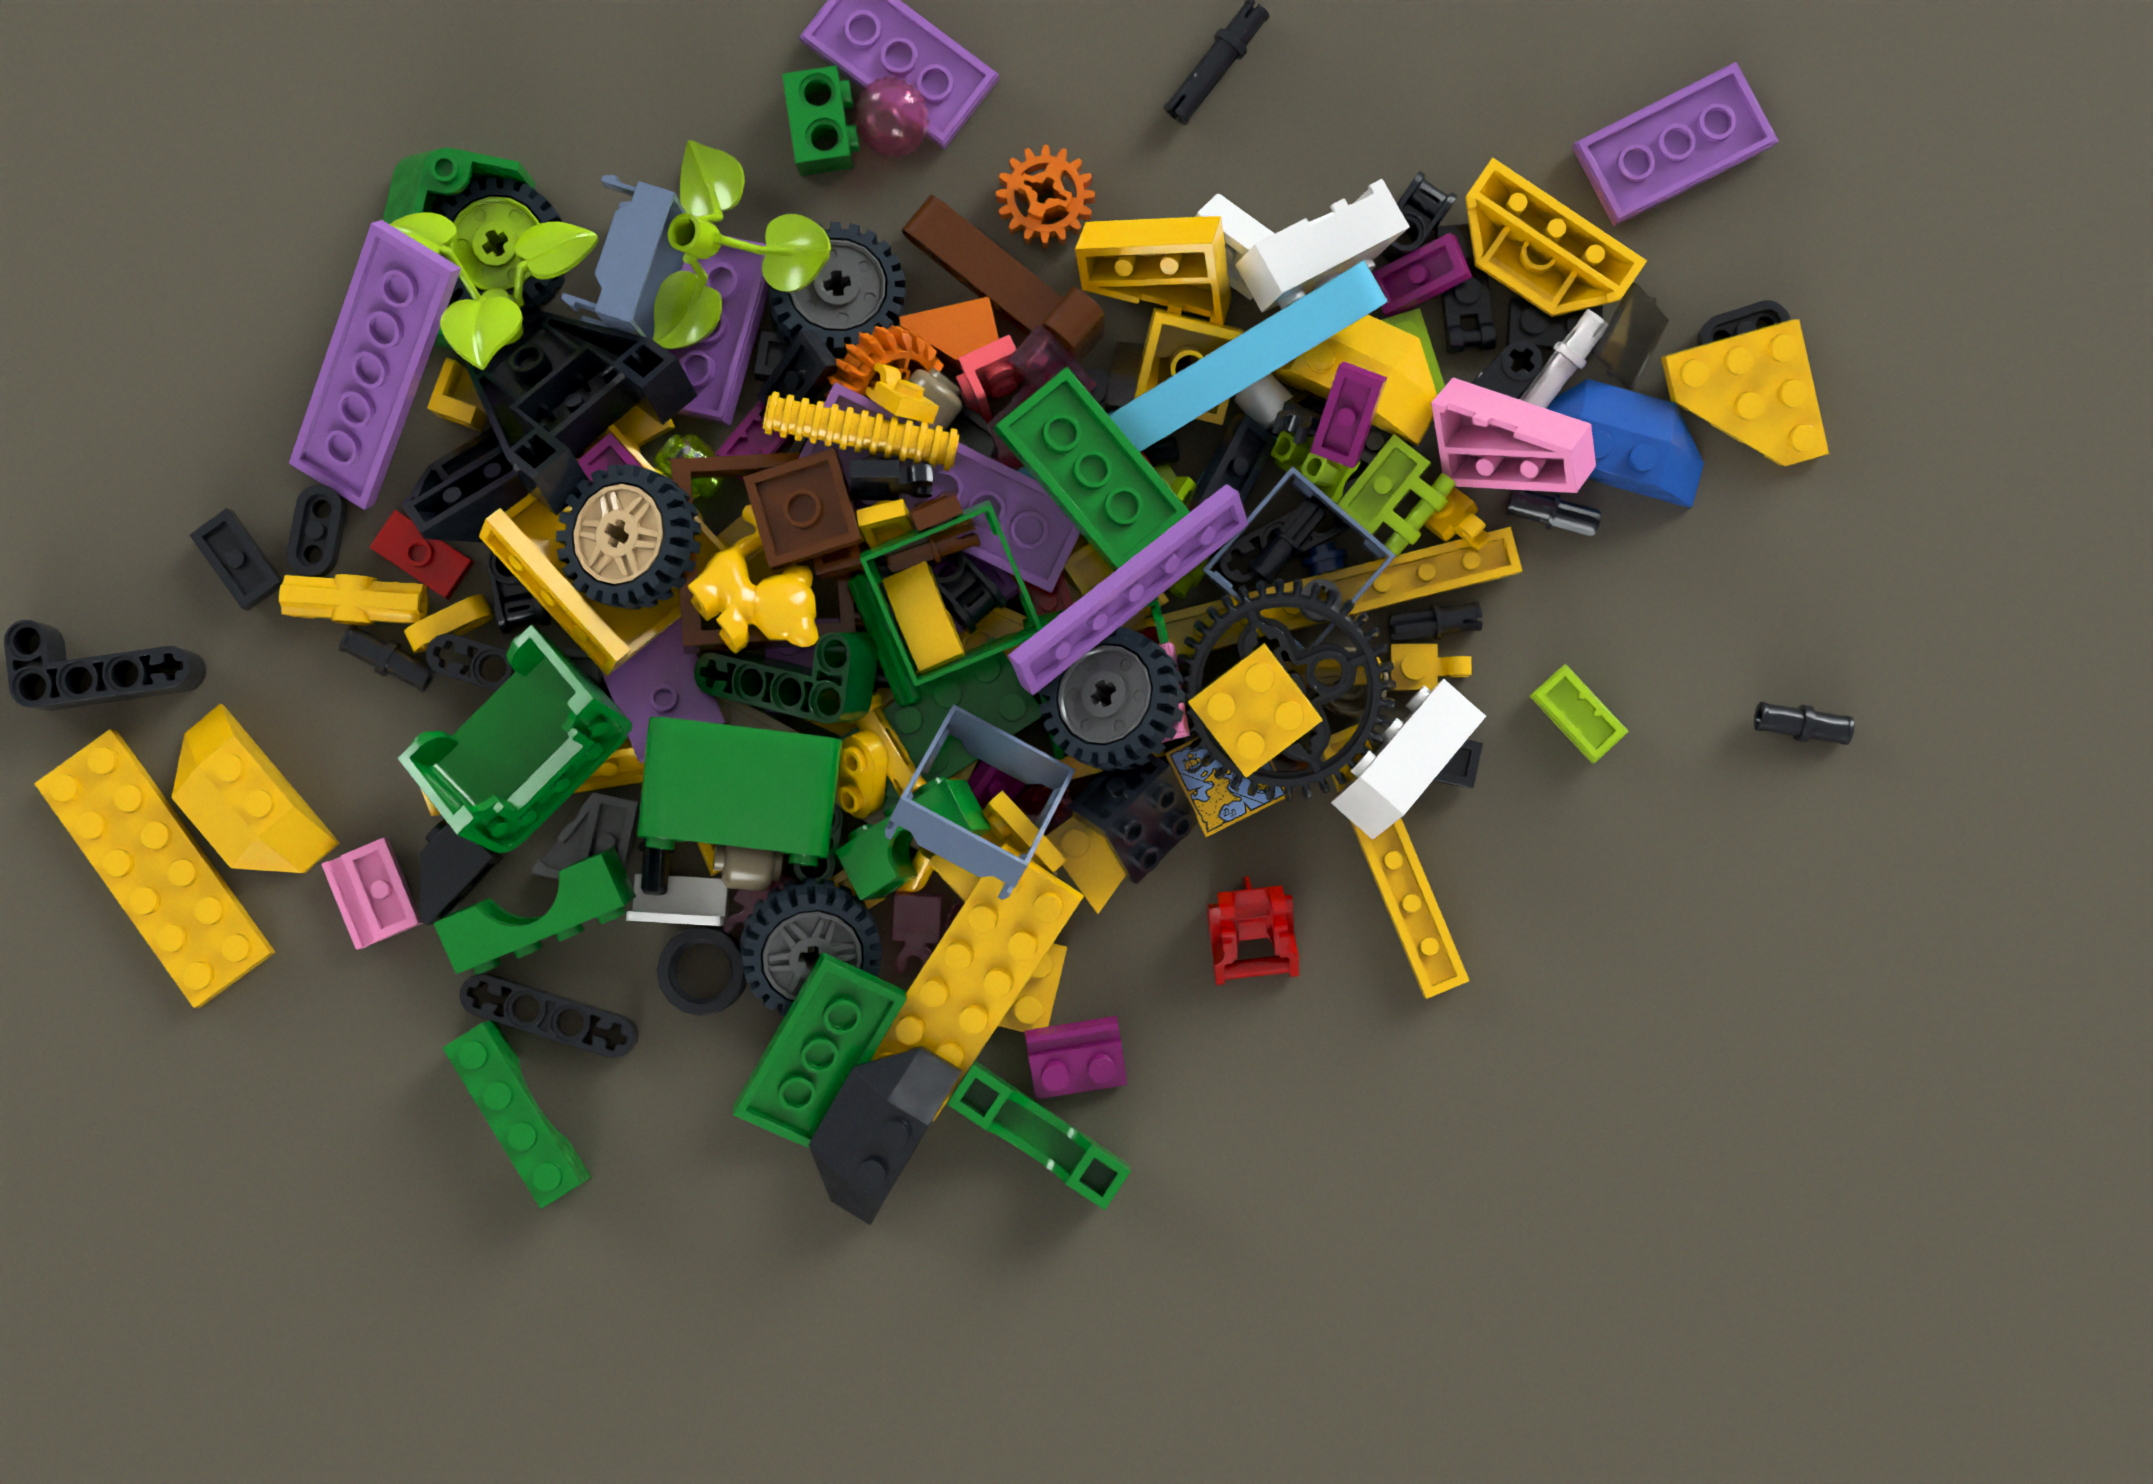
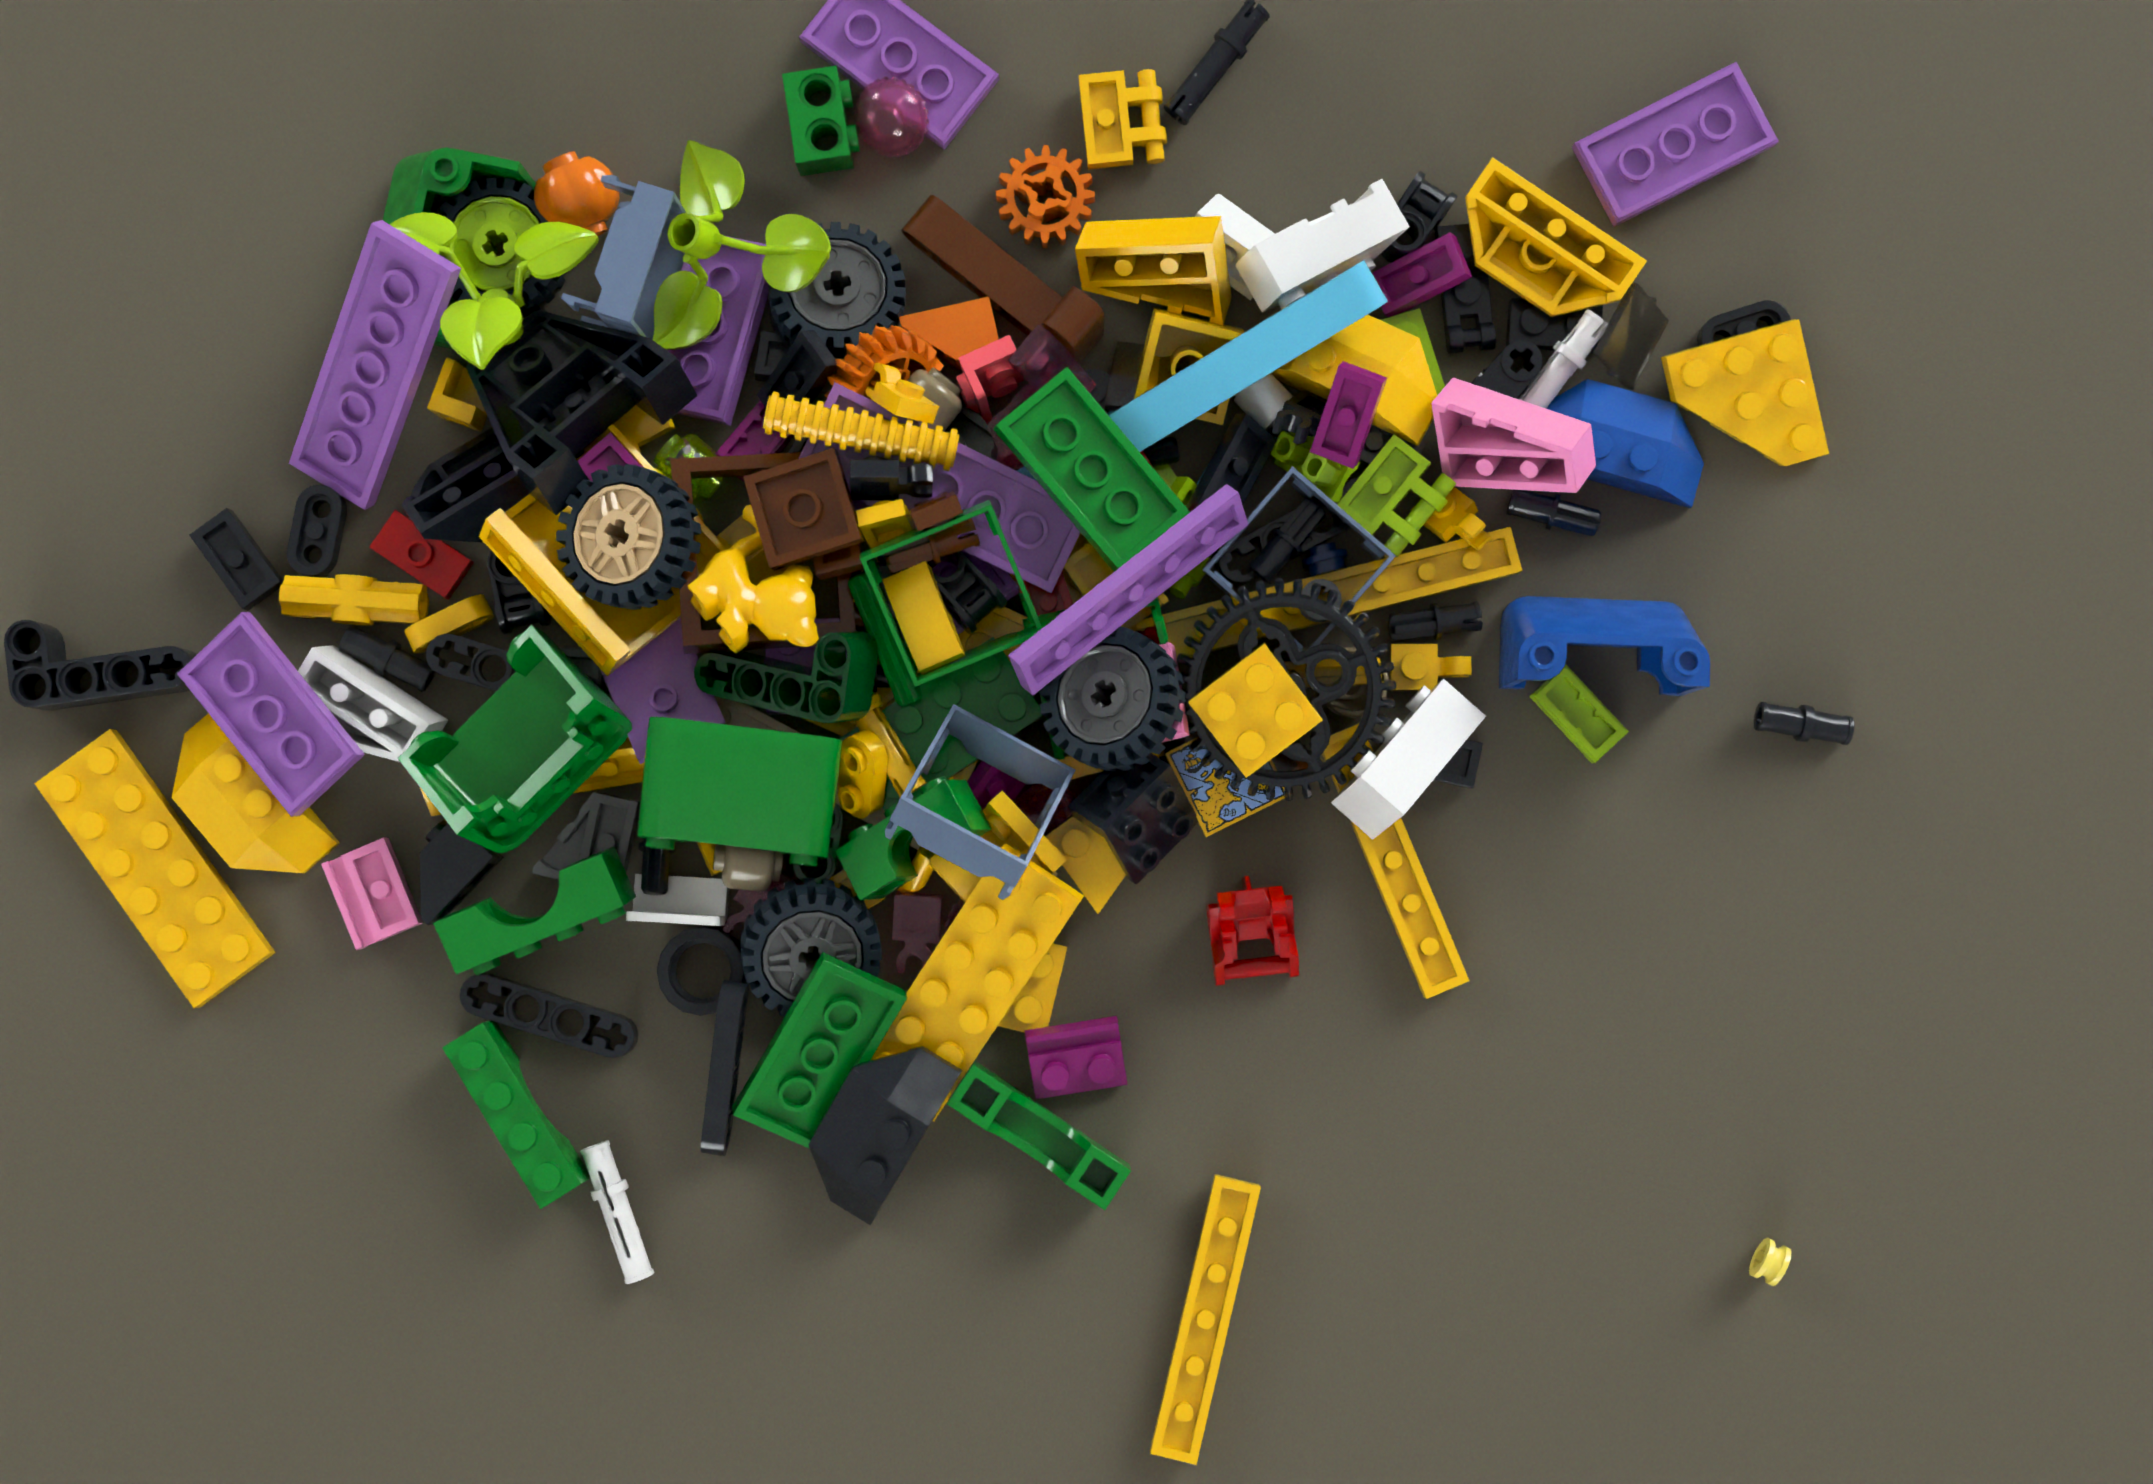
none -> medium lavender plate [177,612,365,817]
none -> white wedge [298,645,448,762]
none -> orange plant [534,151,619,236]
none -> white pin [580,1140,654,1284]
none -> black beam [700,980,749,1157]
none -> yellow plate [1079,69,1167,170]
none -> yellow plate [1150,1174,1261,1465]
none -> blue windscreen [1499,596,1710,696]
none -> light yellow bush [1749,1237,1791,1286]

